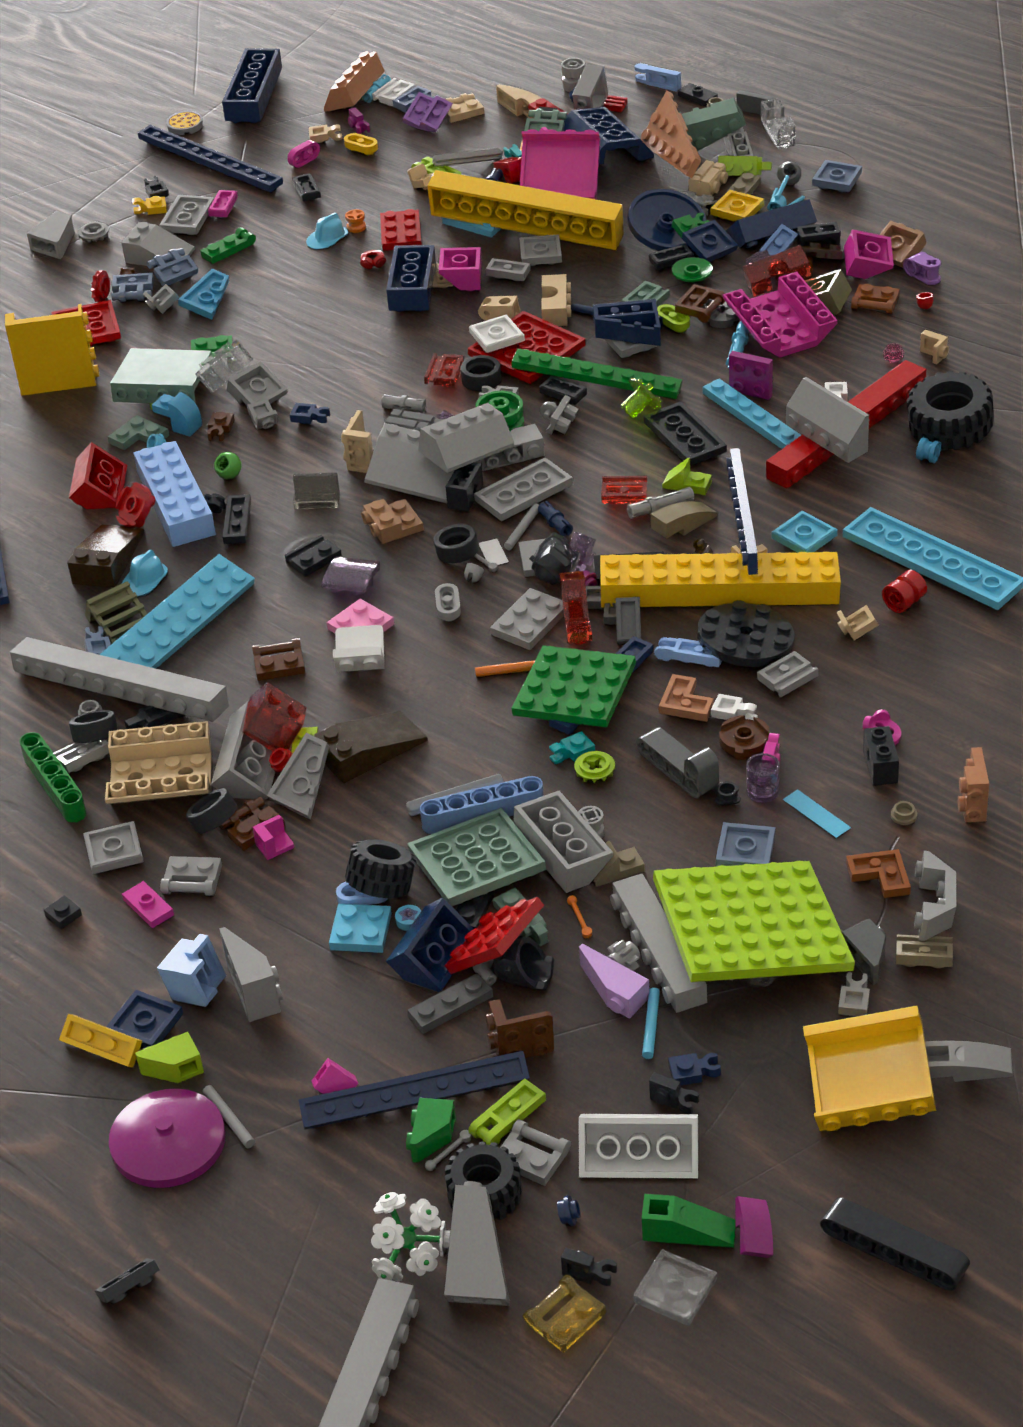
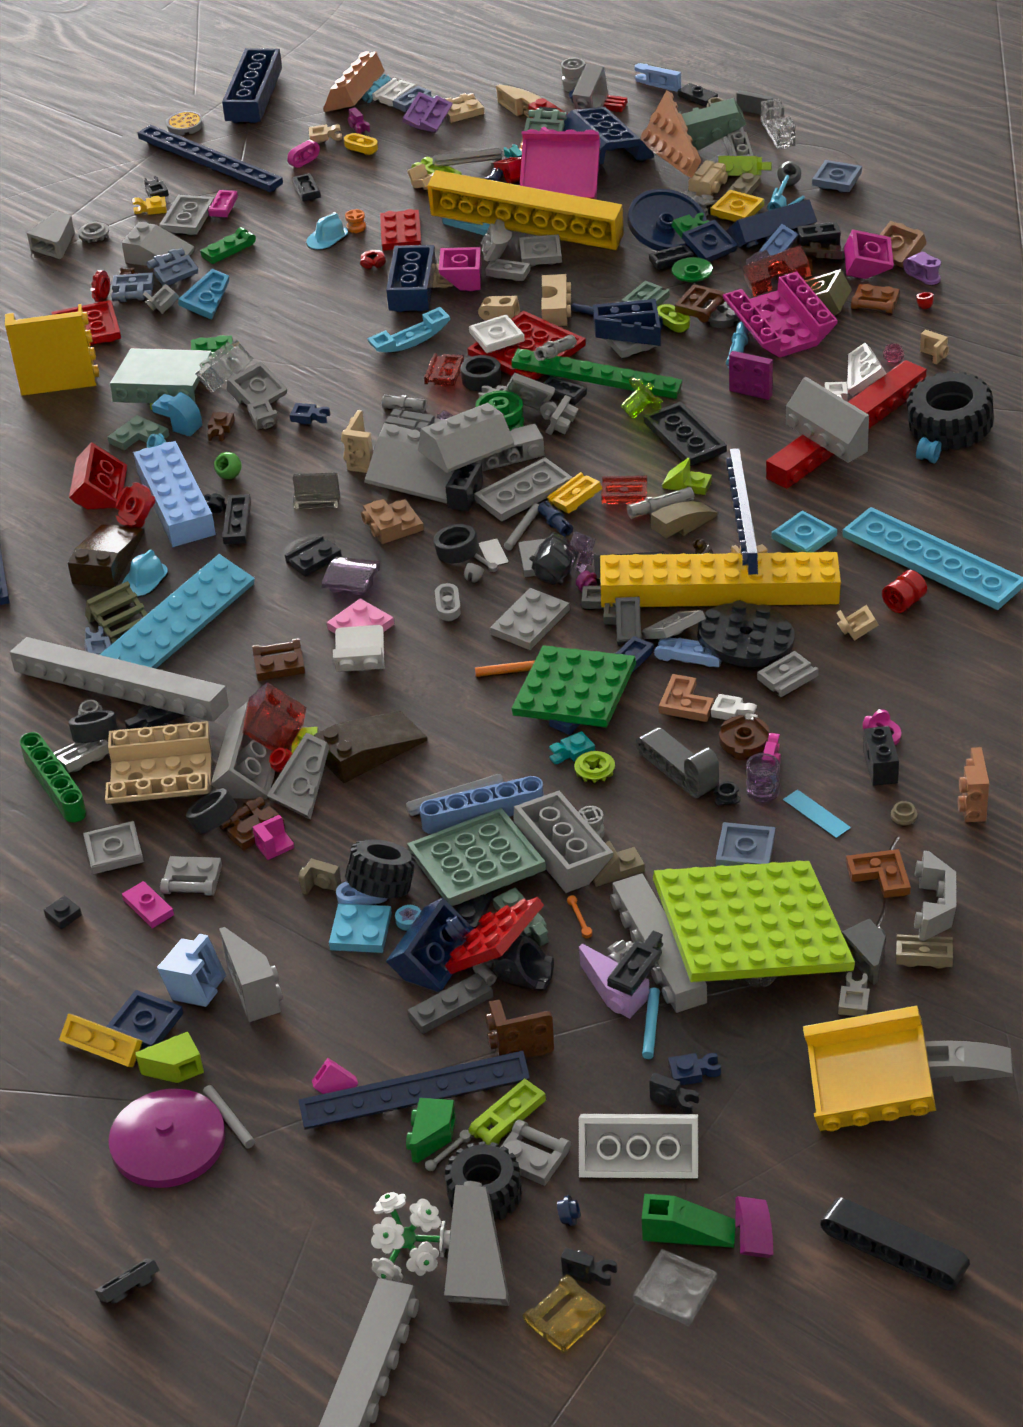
clear red arch [559,571,592,644] -> none
medium azure plate [703,379,801,449] -> none
none -> dark tan bracket [298,858,342,895]
none -> medium azure slope [367,307,450,352]
none -> dark blue plate [445,915,470,941]
none -> light grey slope [481,219,512,261]
none -> light grey plate [504,373,555,411]
none -> light grey pin [534,335,577,361]
none -> yellow plate [547,472,602,514]
none -> black hinge [607,930,663,996]
none -> light grey plate [641,610,706,639]
none -> white wing [847,343,887,396]

